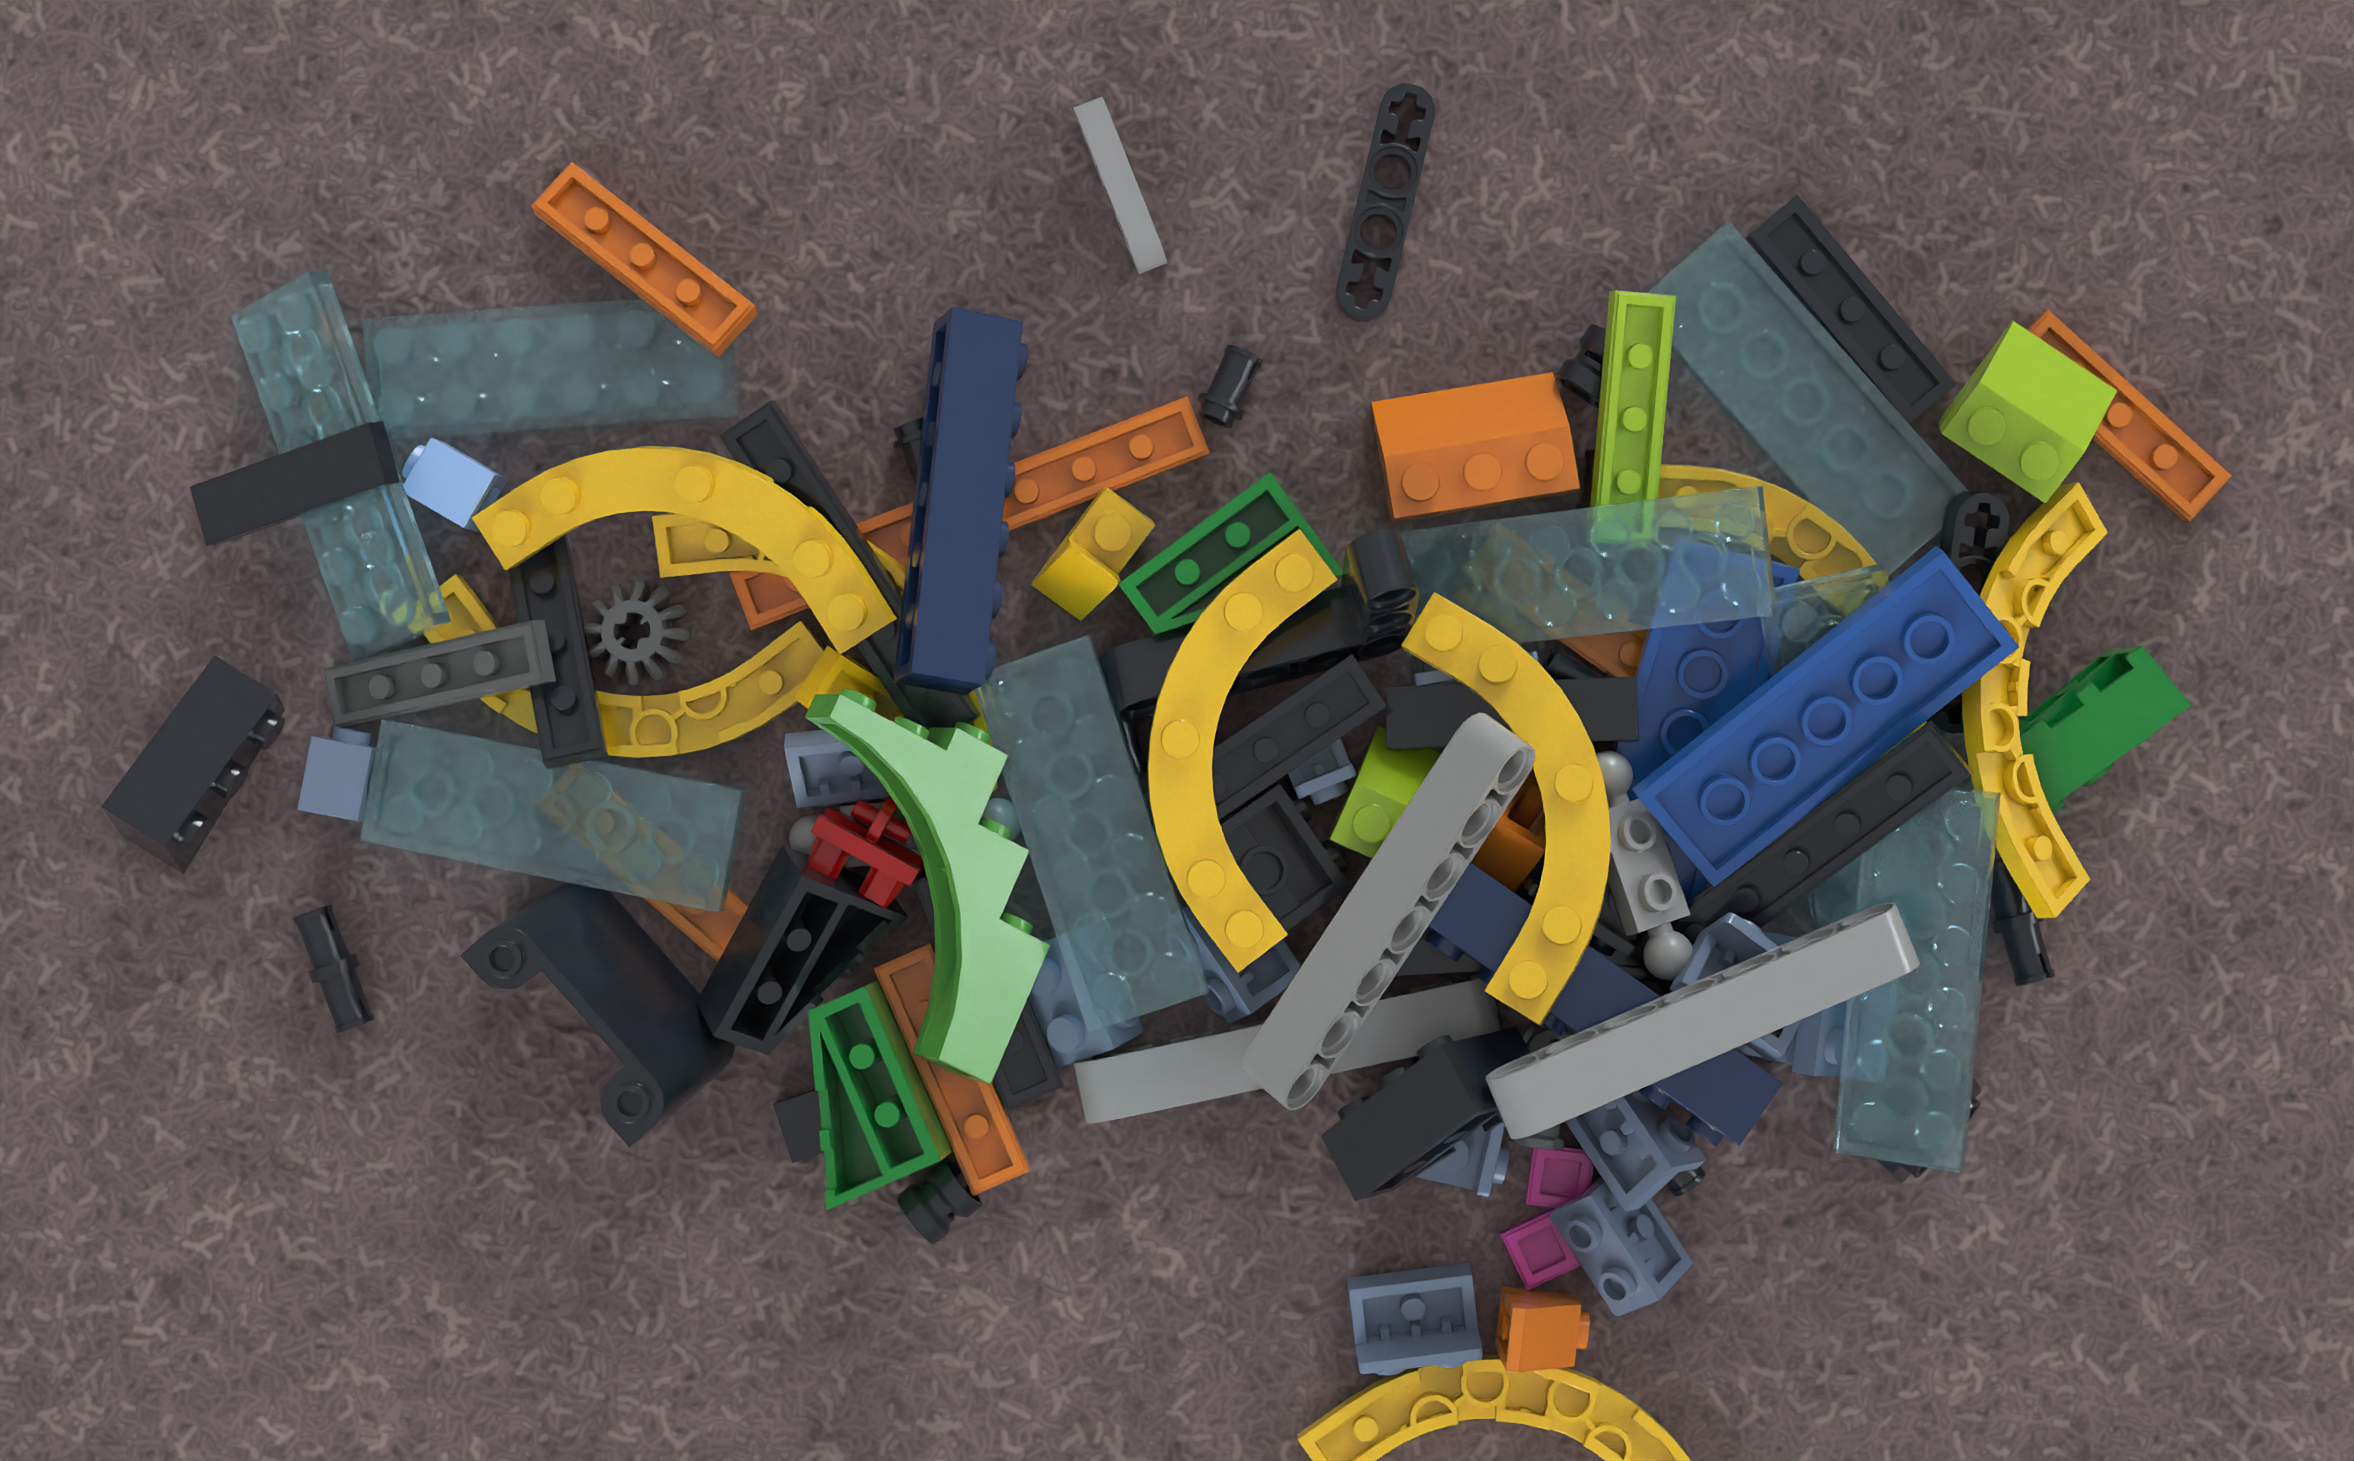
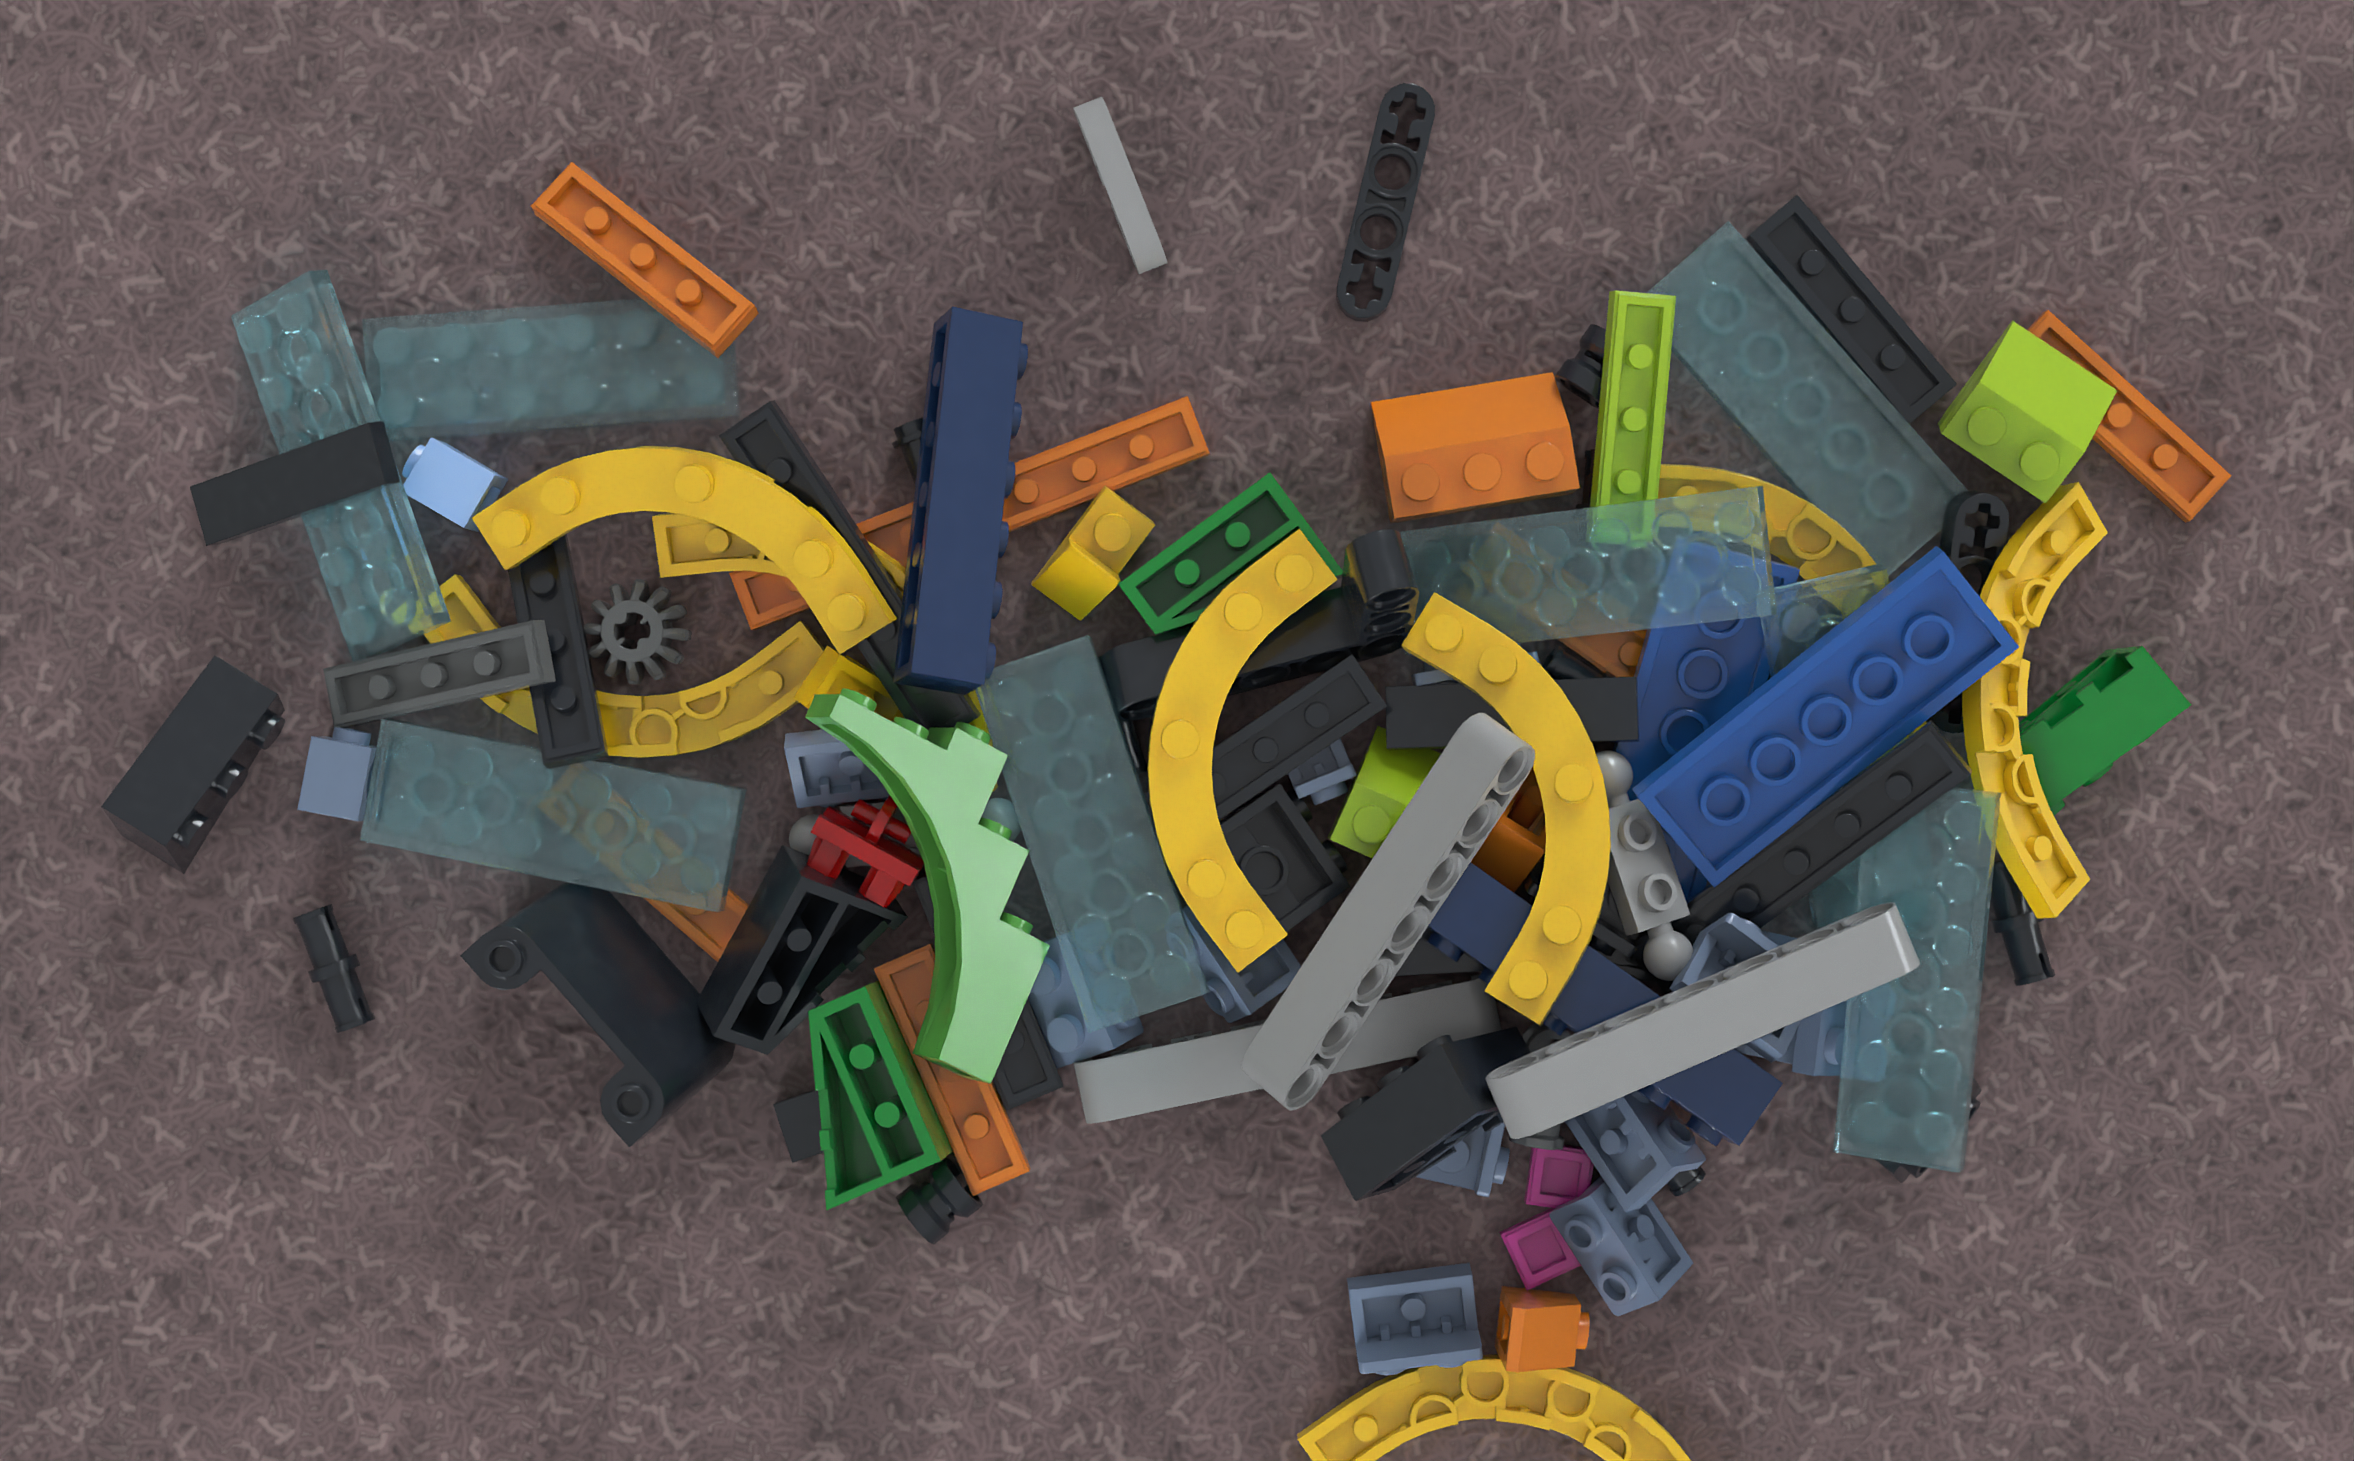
black pin [1198,345,1263,428] -> none

